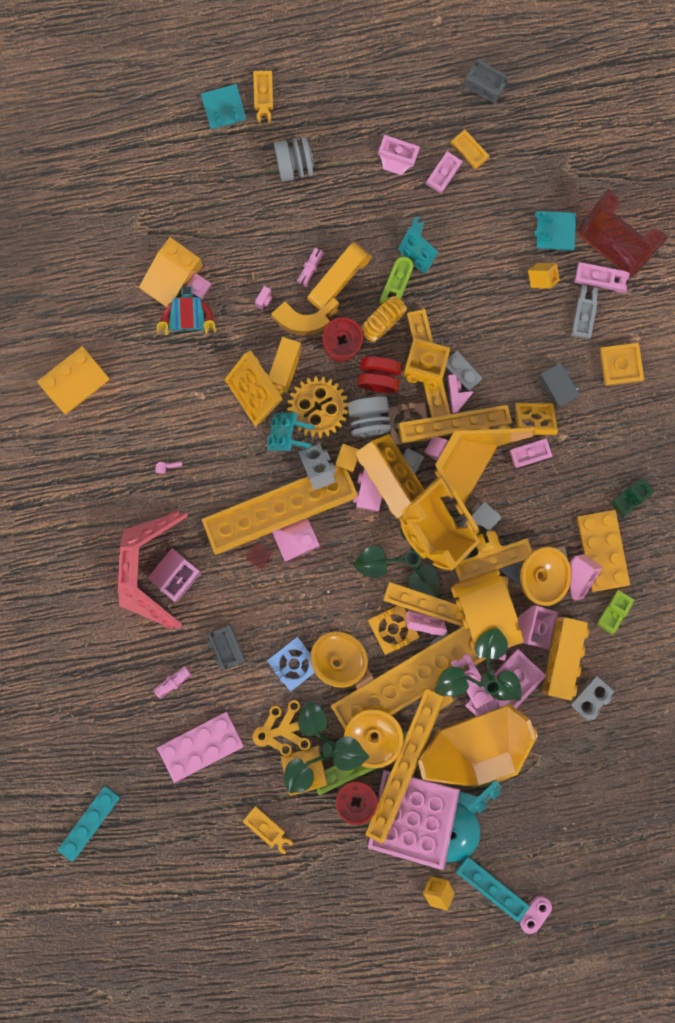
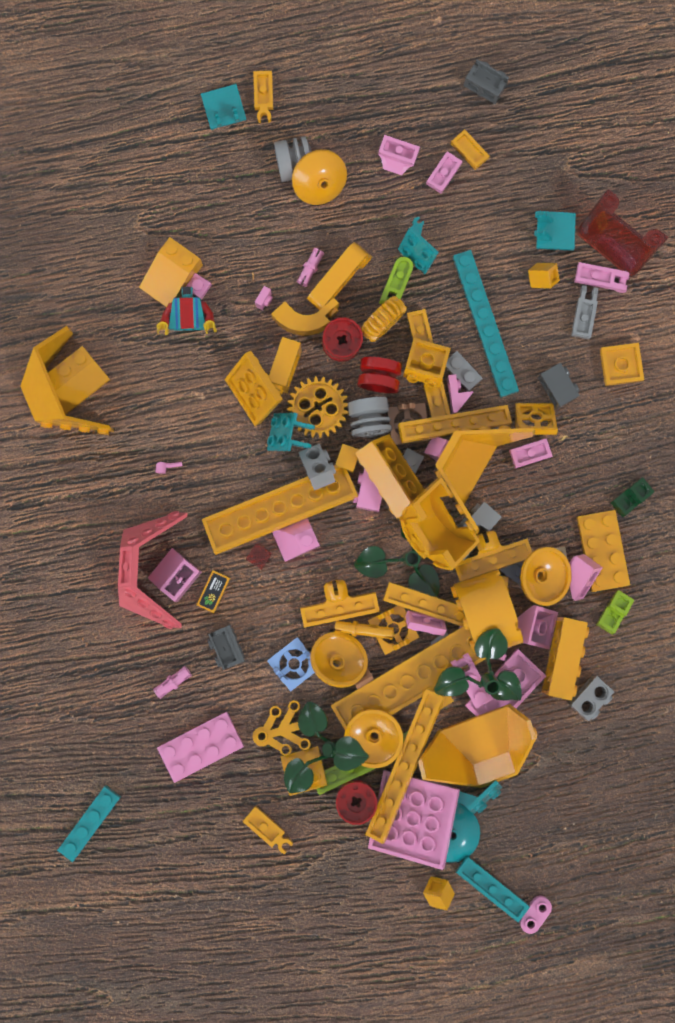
none -> light orange piece [20,326,114,435]
none -> tile [197,570,231,613]
none -> light orange dish [292,149,347,205]
none -> light orange plate [300,580,380,628]
none -> light orange pin [335,620,394,640]
none -> teal plate [452,250,519,398]

